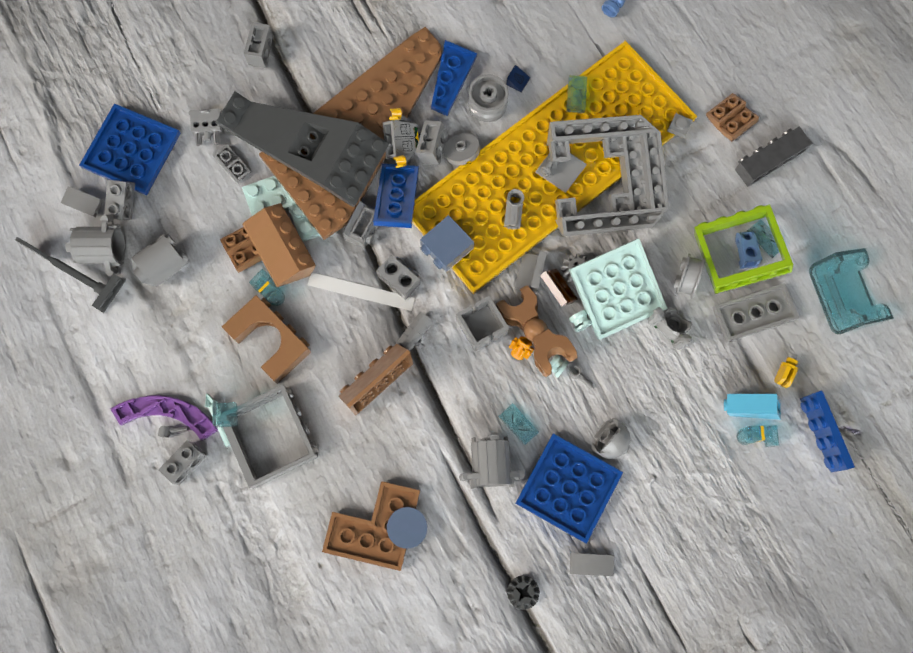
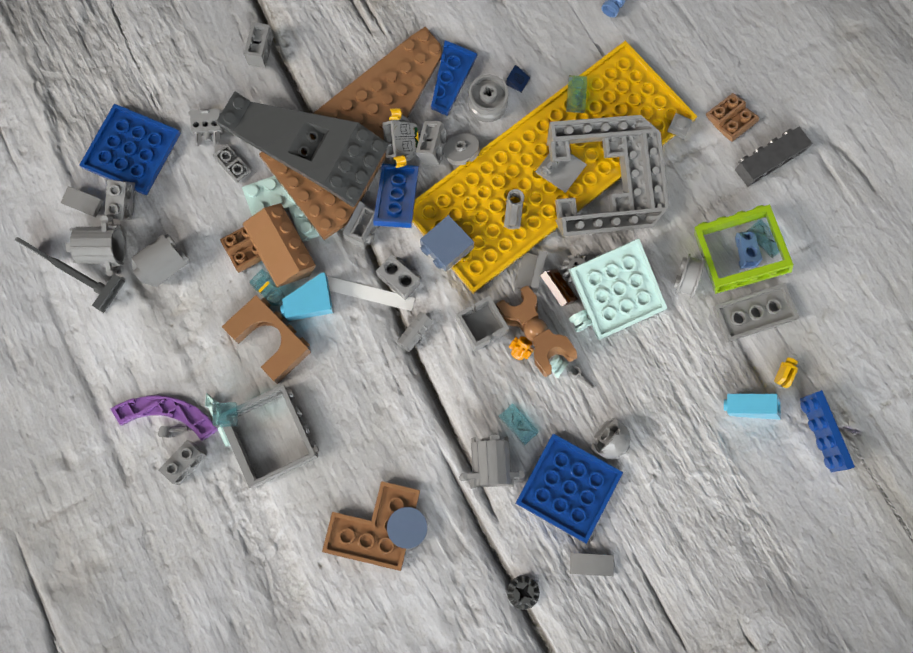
medium nougat slope [338,344,413,416] -> none
light grey hair [648,307,693,350] -> none
clear light blue leg [736,425,779,447] -> none
clear light blue windscreen [809,248,894,334] -> none
none -> medium azure slope [280,272,333,321]

